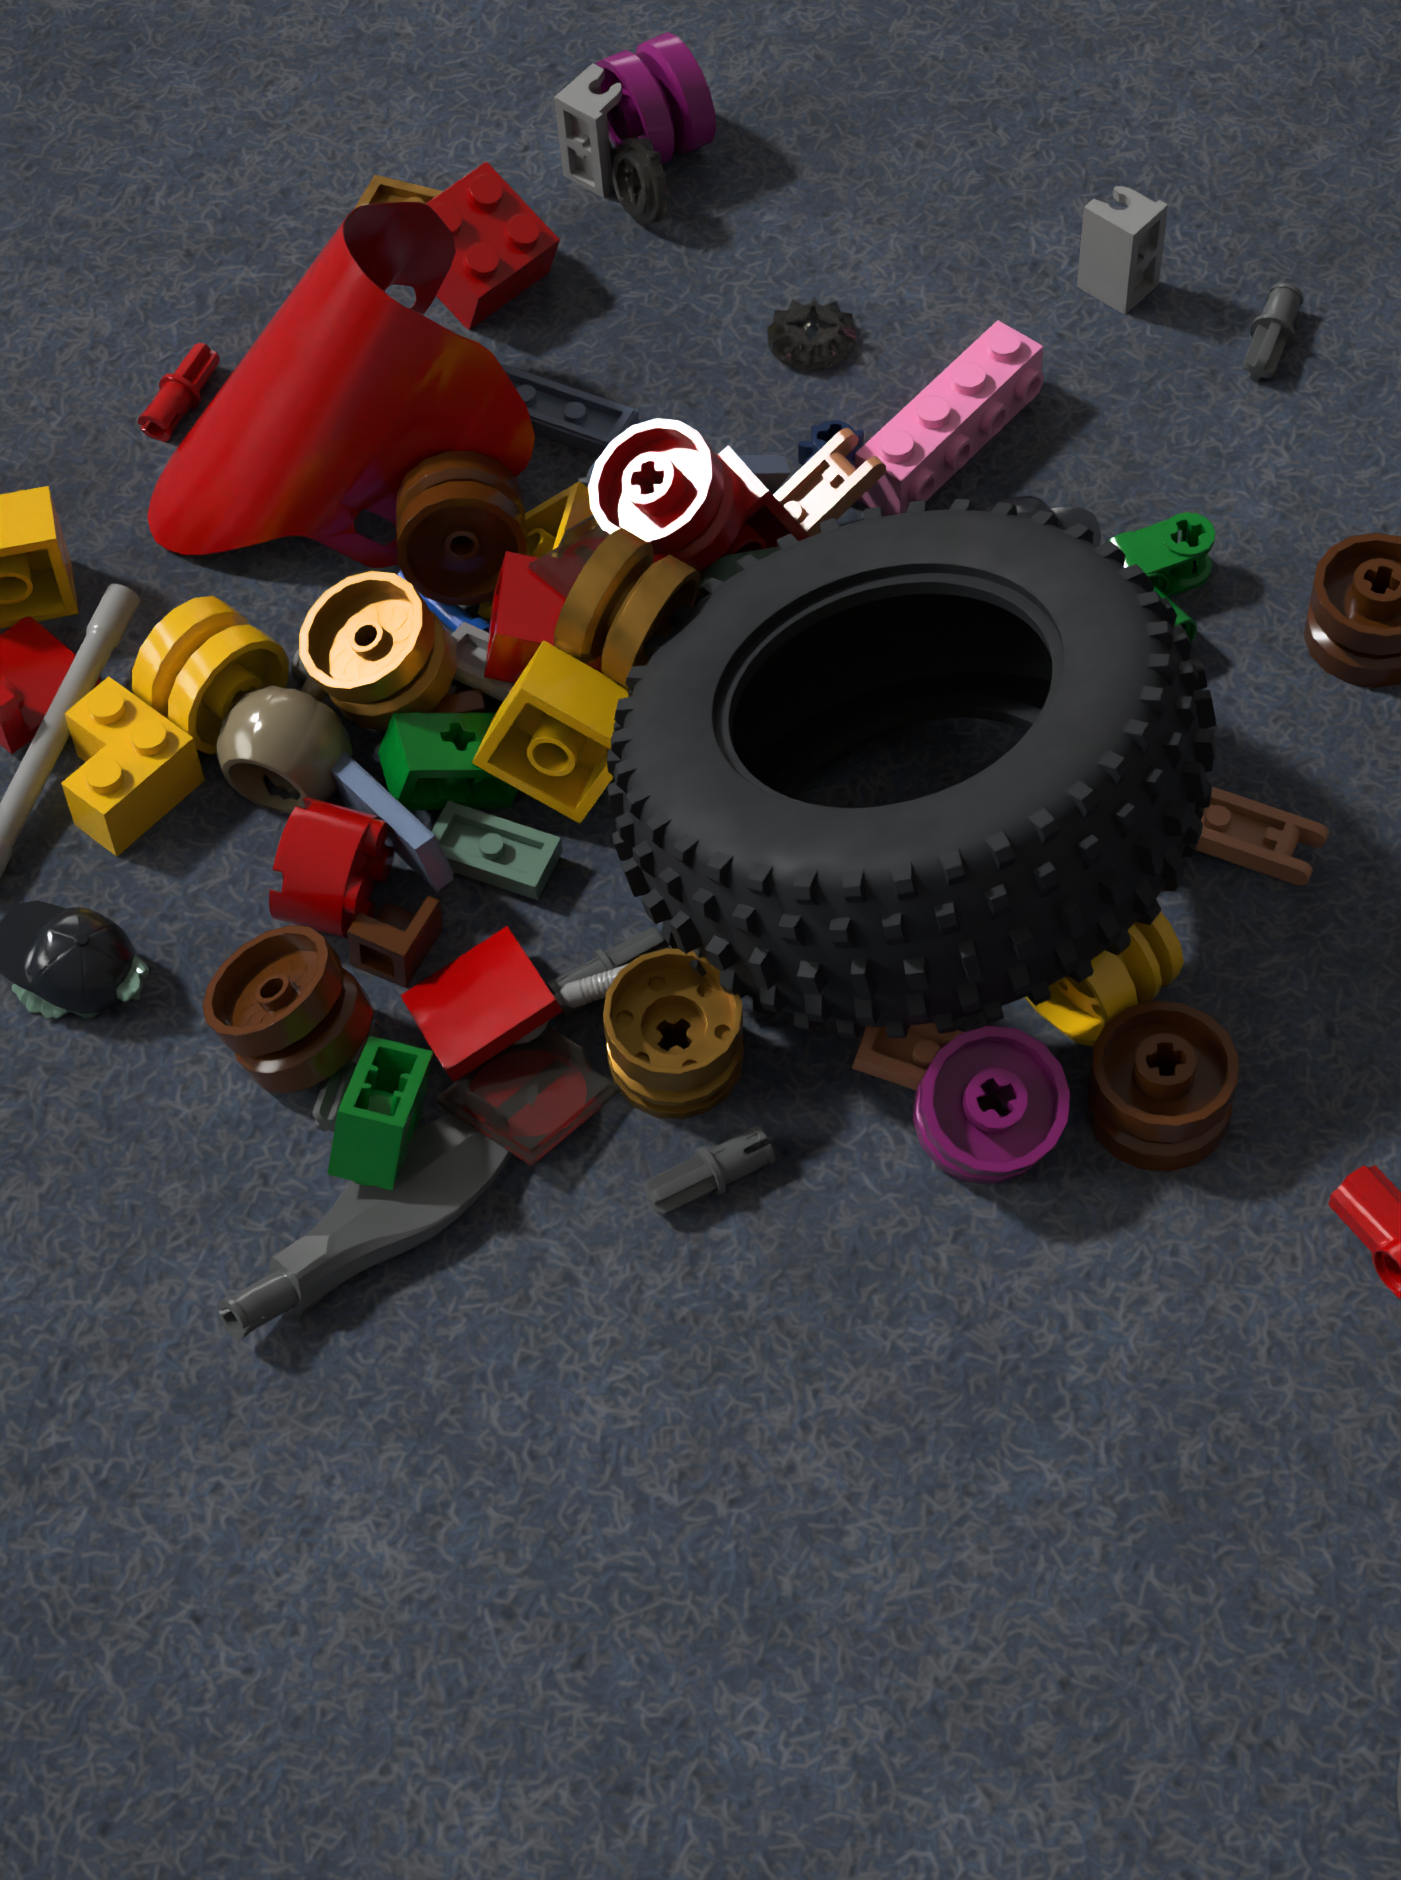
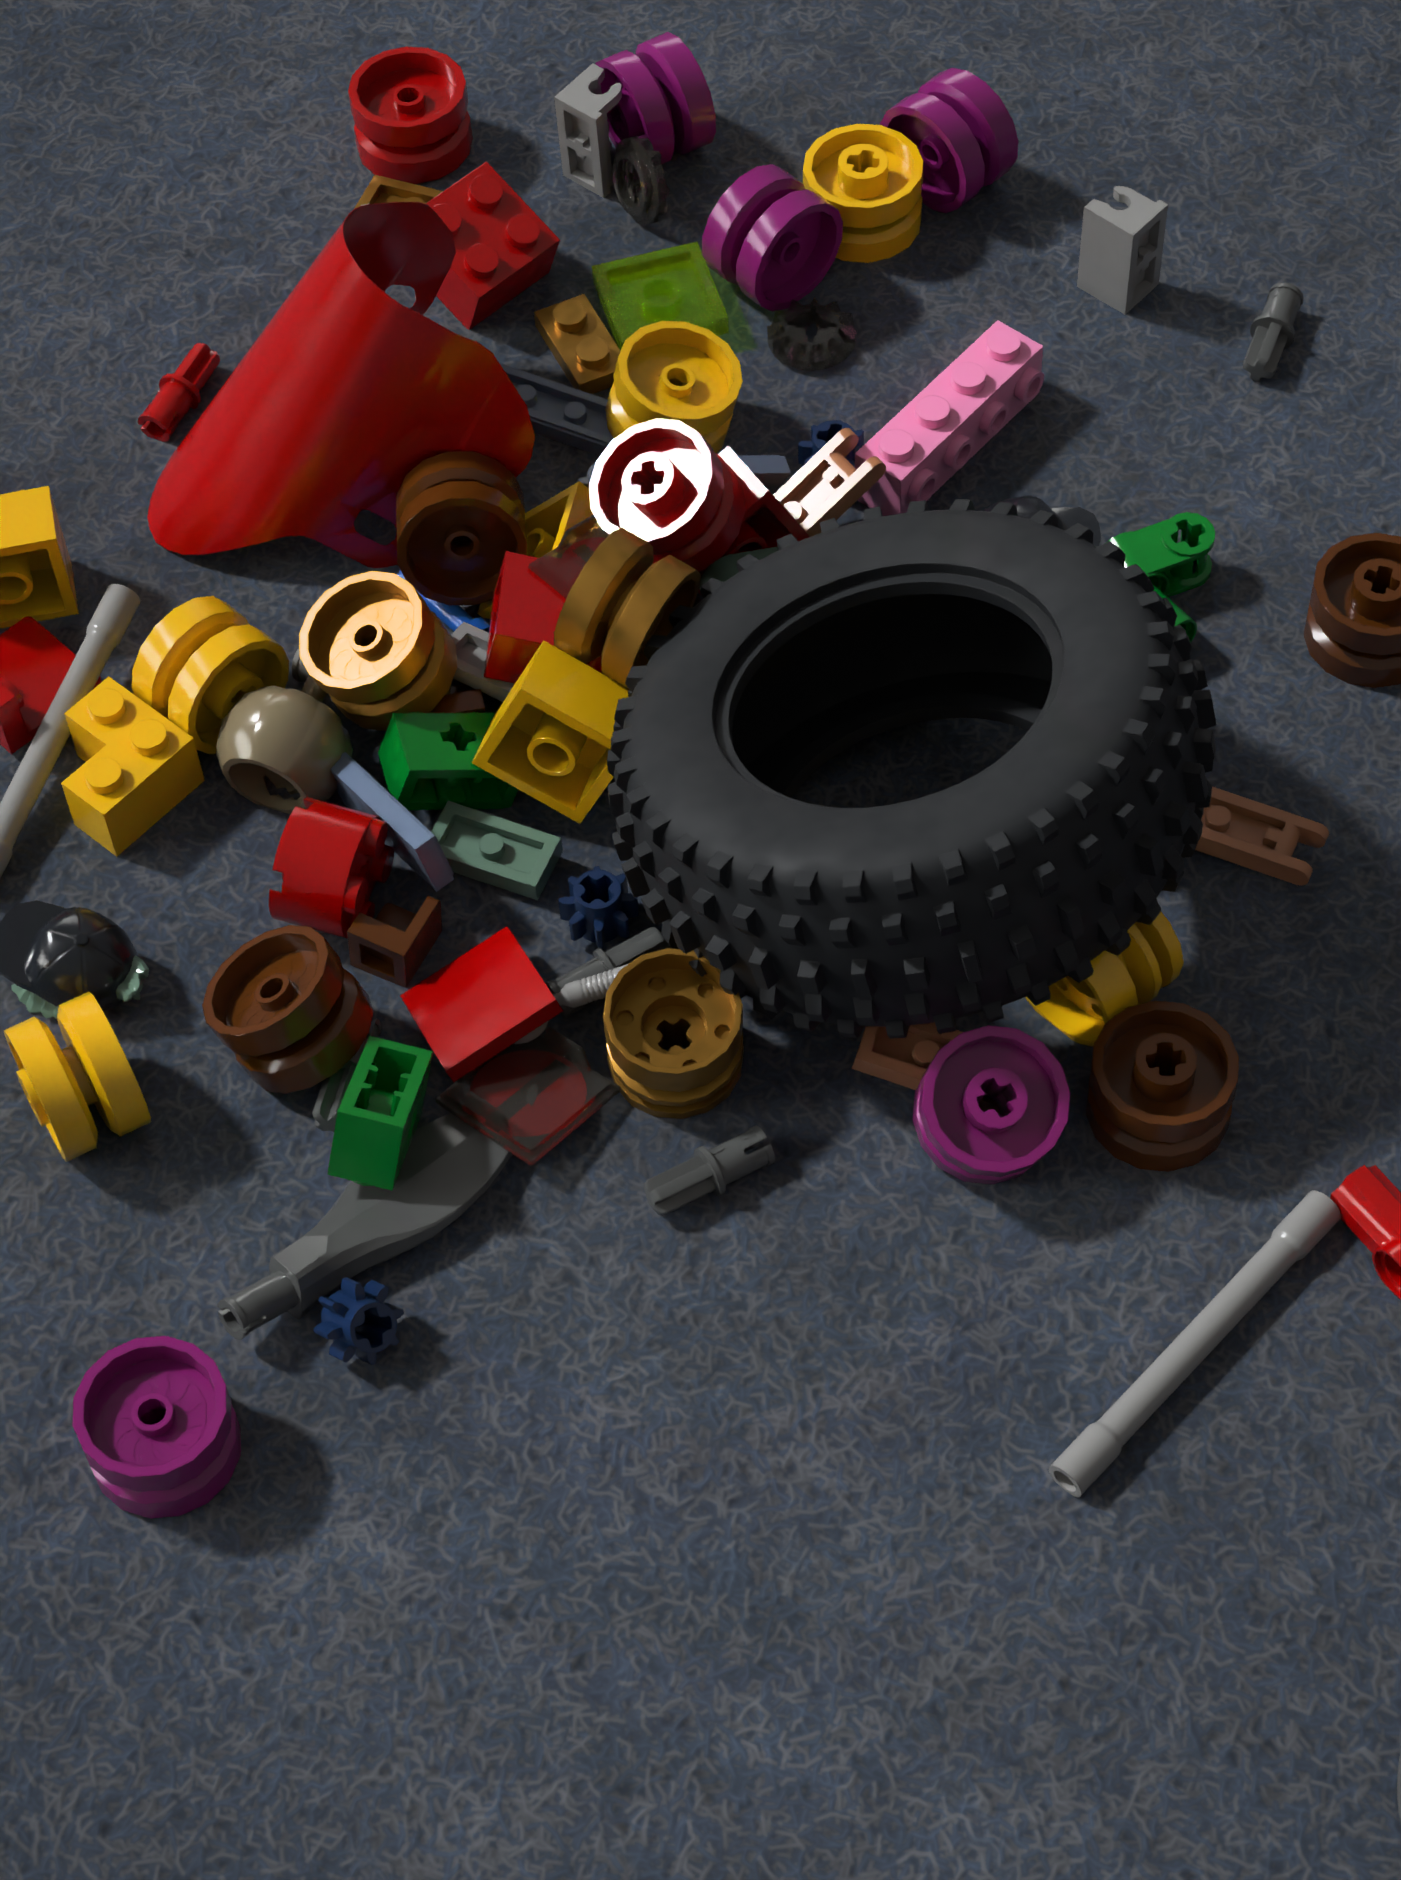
none -> yellow wheel [4,992,151,1162]
none -> magenta wheel [72,1336,241,1518]
none -> dark blue gear [313,1277,404,1365]
none -> red wheel [348,46,473,184]
none -> pearl gold plate [534,294,620,394]
none -> dark blue gear [559,866,639,948]
none -> clear neon green plate [592,242,729,351]
none -> yellow wheel [605,321,743,453]
none -> magenta wheel [702,164,843,312]
none -> yellow wheel [803,124,923,263]
none -> magenta wheel [880,68,1019,213]
none -> light grey piece [1049,1190,1341,1497]

